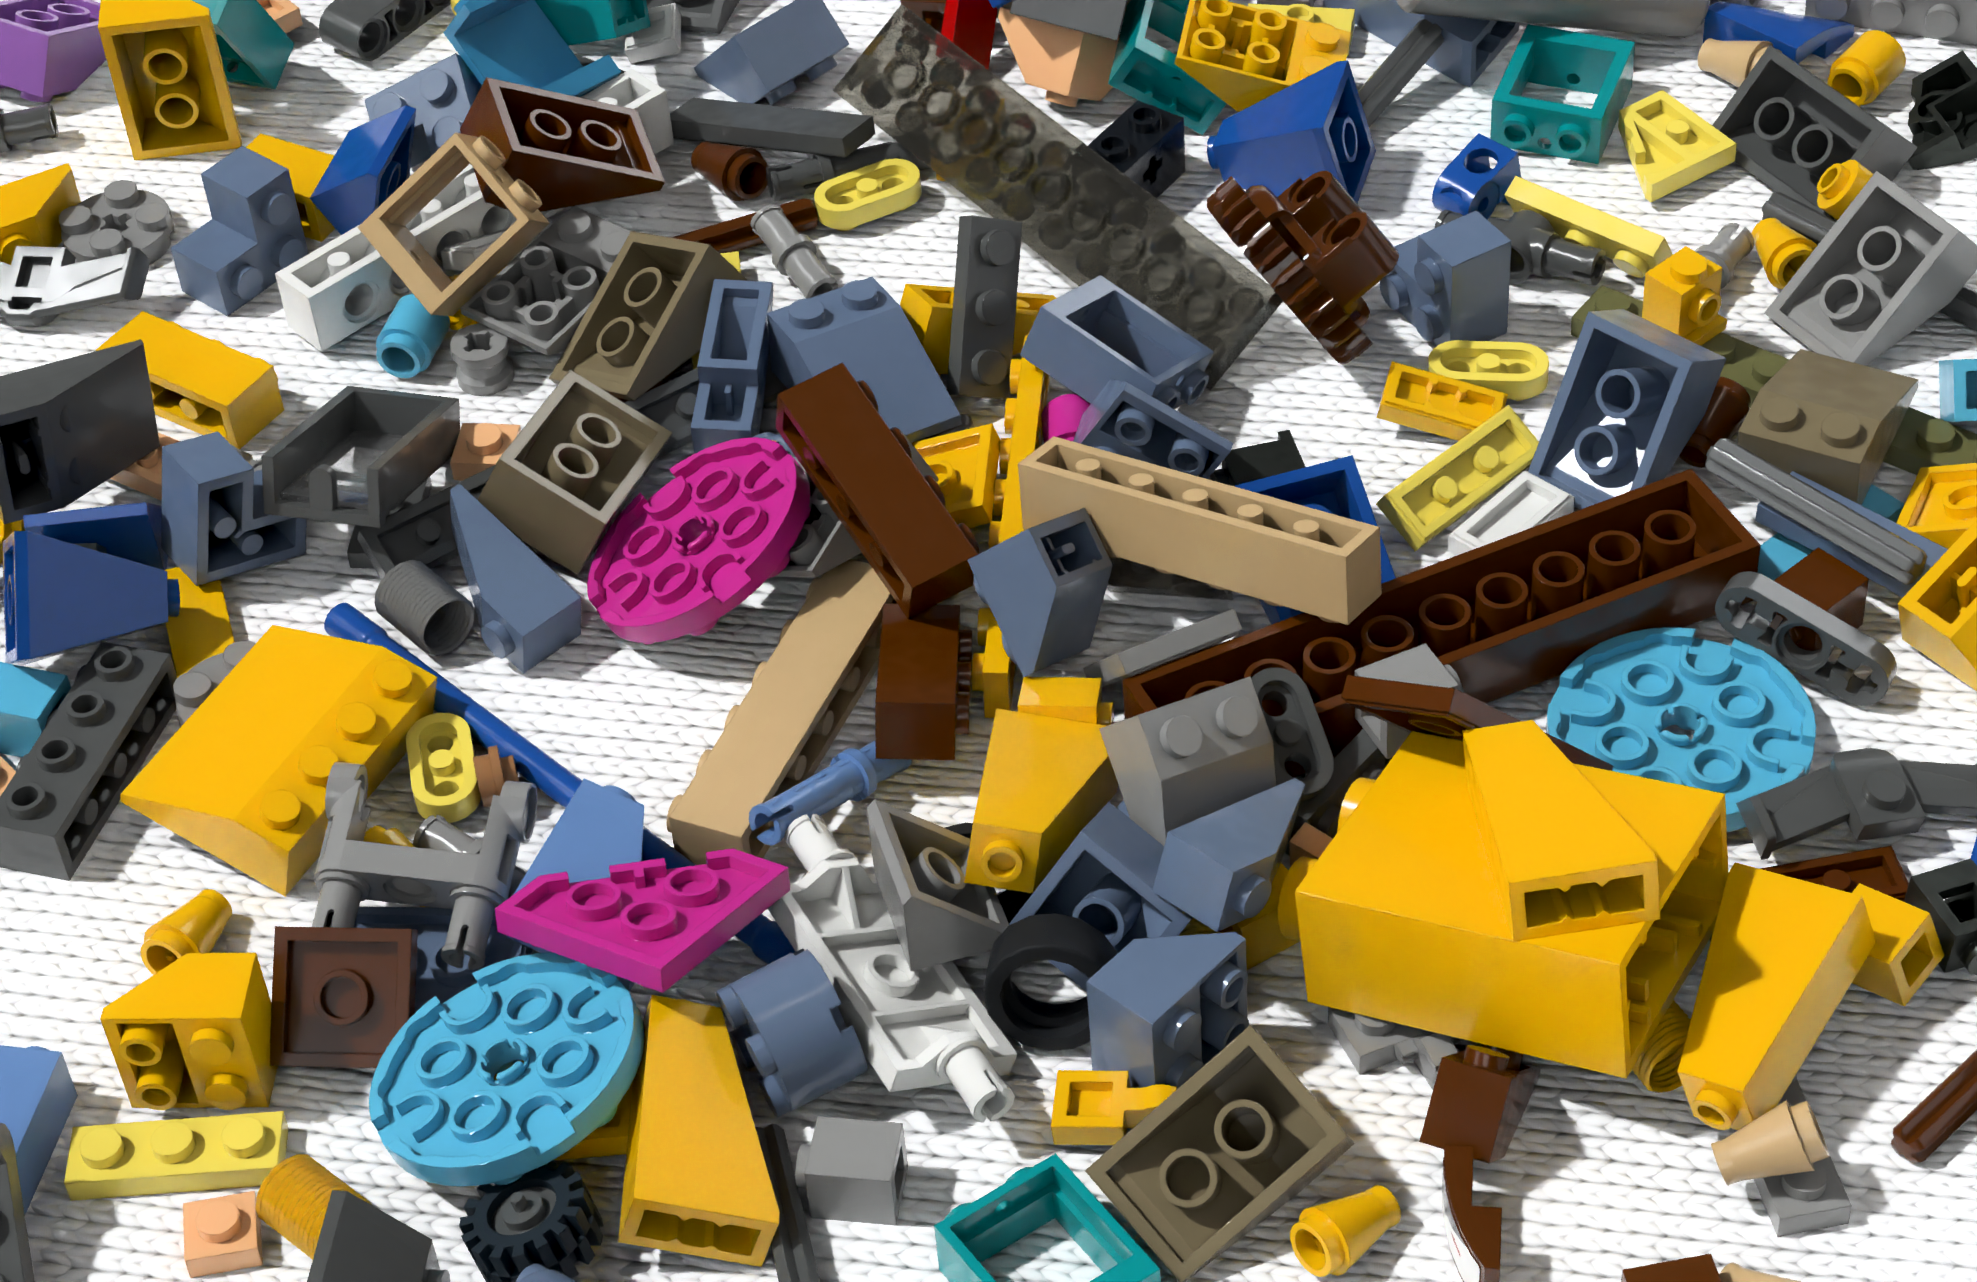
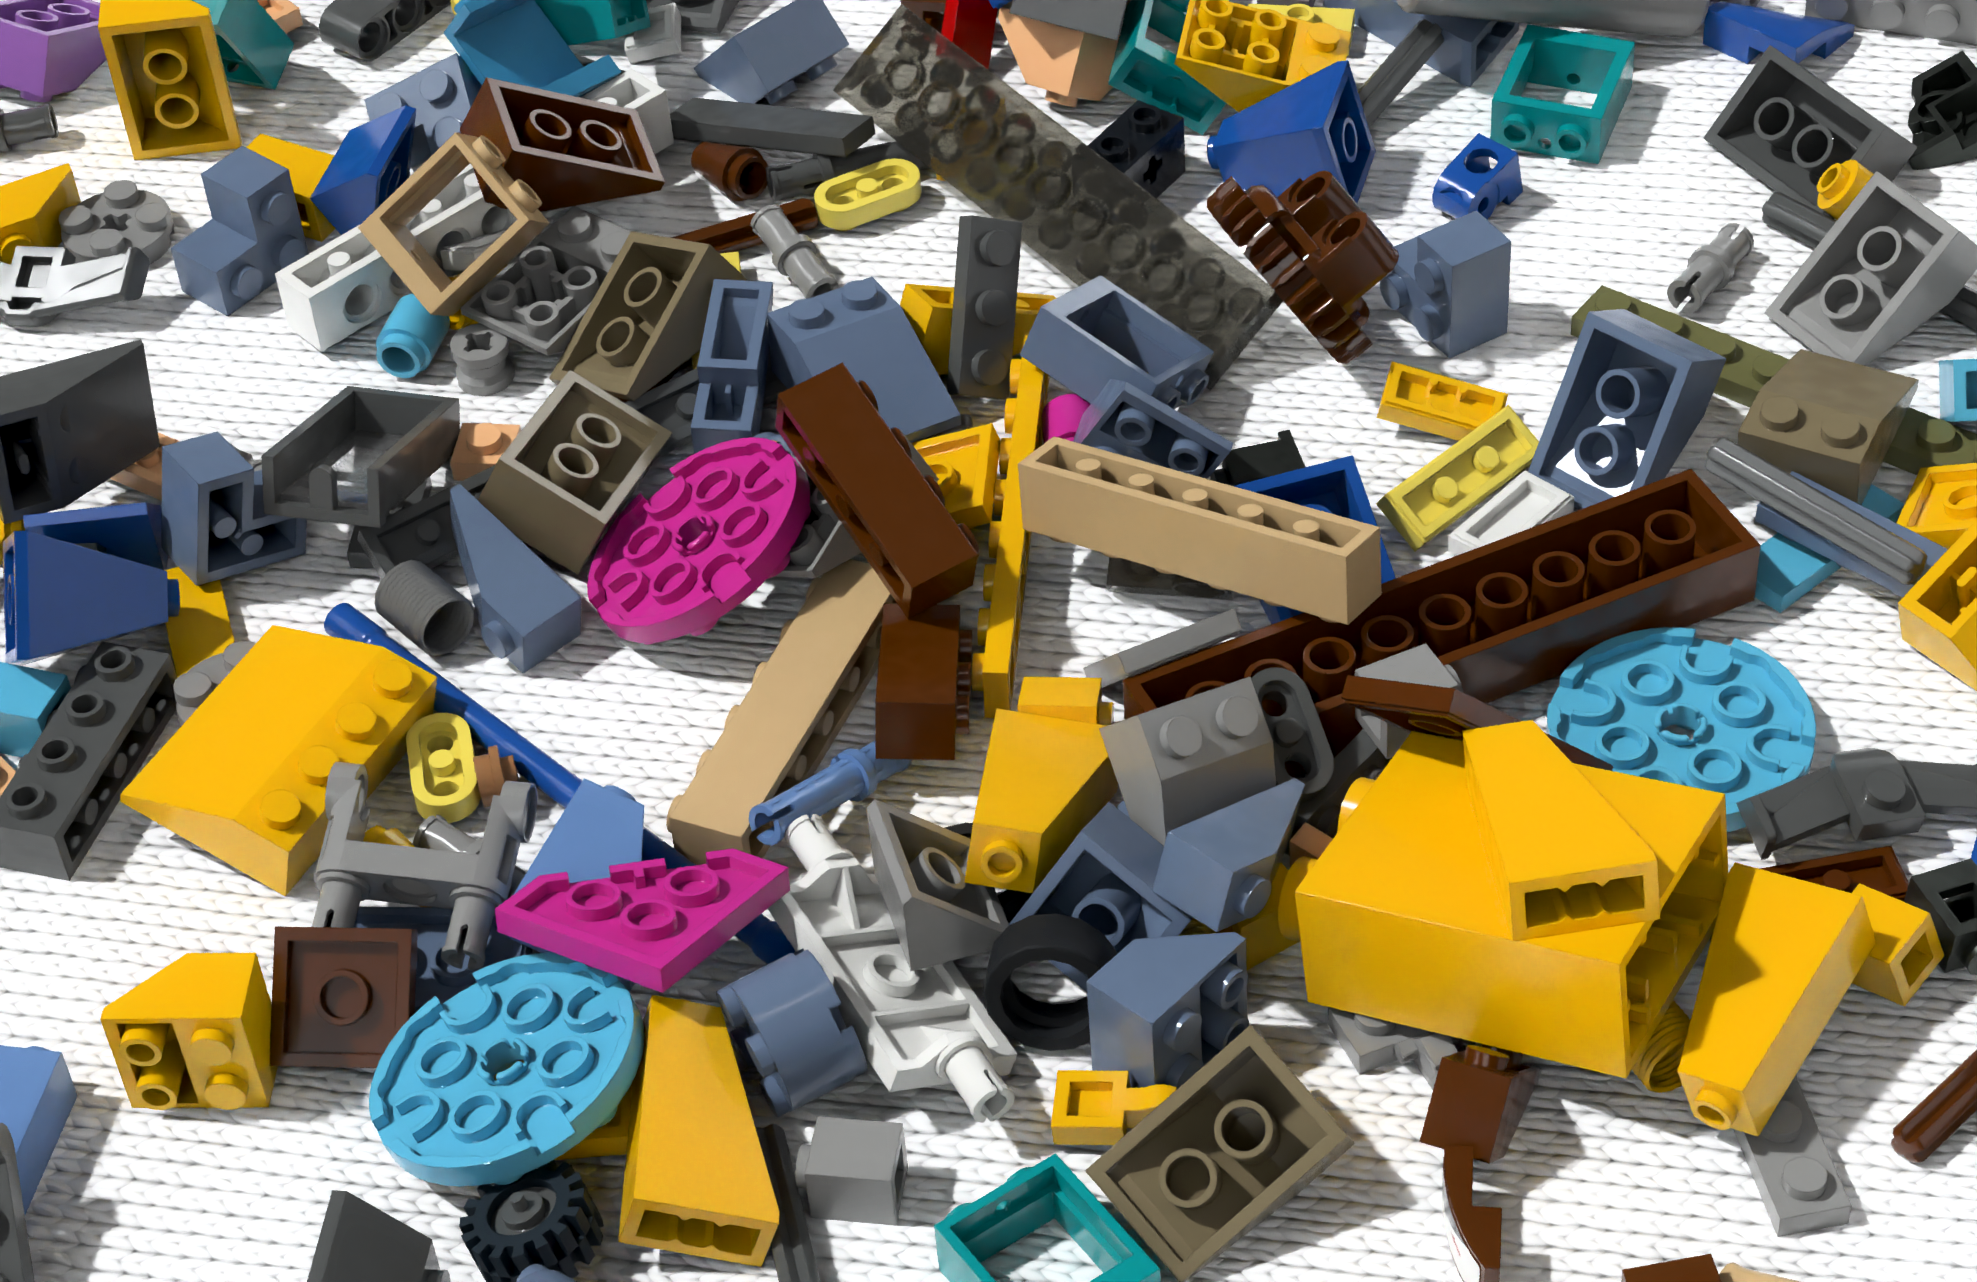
light yellow plate [64,1111,289,1201] -> none
yellow brick [95,311,284,449] -> none
yellow cone [140,889,232,975] -> none
light nougat plate [183,1191,263,1278] -> none
yellow piece [255,1154,372,1260] -> none
sand blue slope [967,508,1113,678] -> none
yellow cone [1290,1185,1401,1277] -> none
light yellow plate [1428,340,1549,401] -> none
dark grey pin [1435,210,1606,286] -> none
light yellow plate [1504,176,1673,278] -> none
light yellow wing [1618,90,1737,202] -> none
yellow brick [1642,246,1727,346] -> none
reddish brown cone [1679,377,1751,468] -> none
tan cone [1698,38,1782,88] -> none
tan cone [1711,1100,1830,1186] -> none
dark grey beam [1715,571,1897,706] -> none
yellow cone [1751,218,1817,290] -> none
reddish brown brick [1769,547,1869,651] -> none
yellow brick [1827,30,1906,106] -> none

